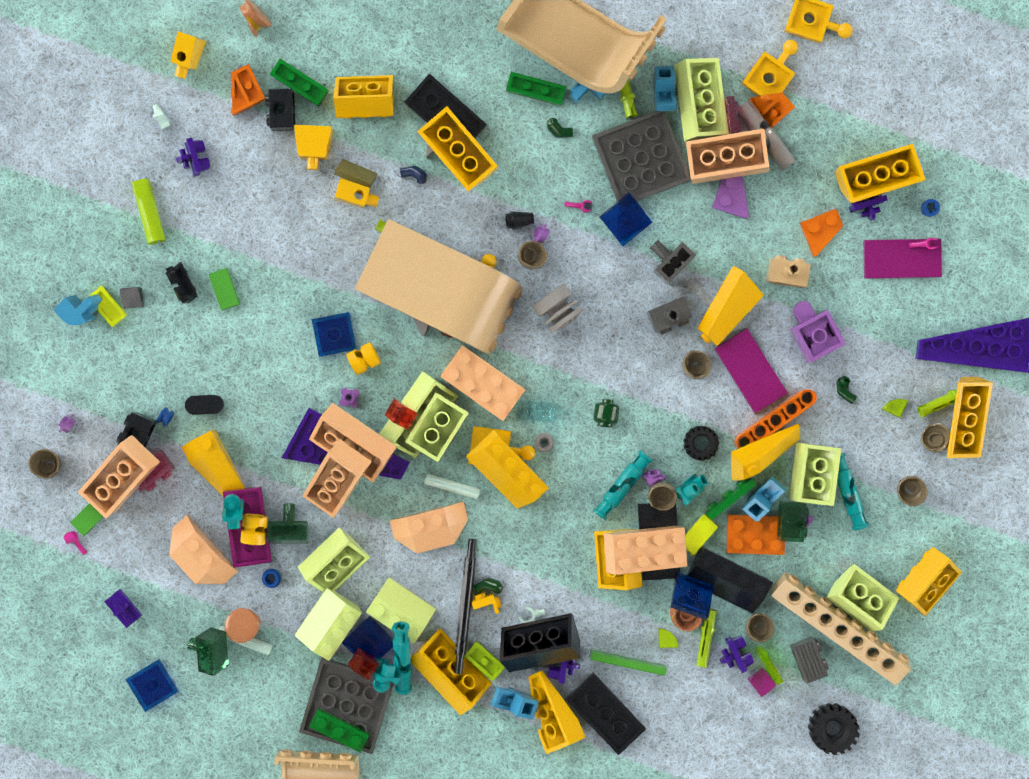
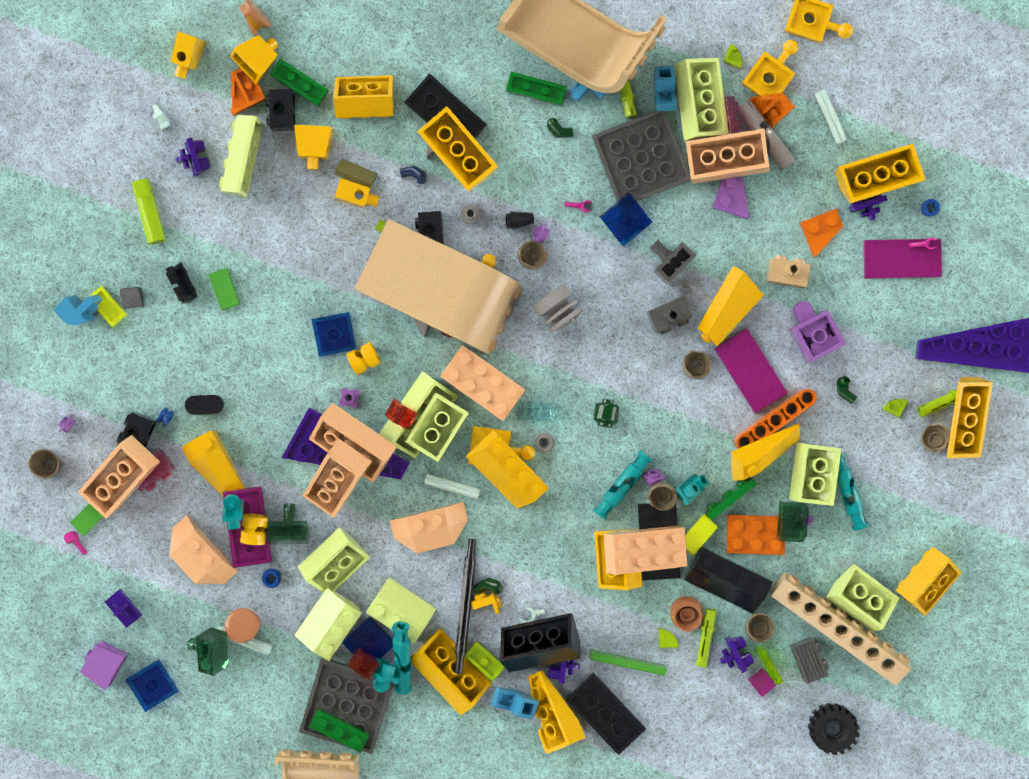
clear blue plate [670,572,714,620] -> none
black tyre [683,426,719,461] -> none
dark azure brick [742,476,786,522] -> none
dark tan hair [897,476,928,506] -> none
none -> medium lavender torso [80,641,129,690]
none -> yellowish green slope [219,115,263,198]
none -> yellow torso [230,35,278,84]
none -> black brick [415,211,444,245]
none -> light grey plate [461,204,480,224]
none -> lime tile [723,44,742,69]
none -> light aqua axle [815,89,847,144]

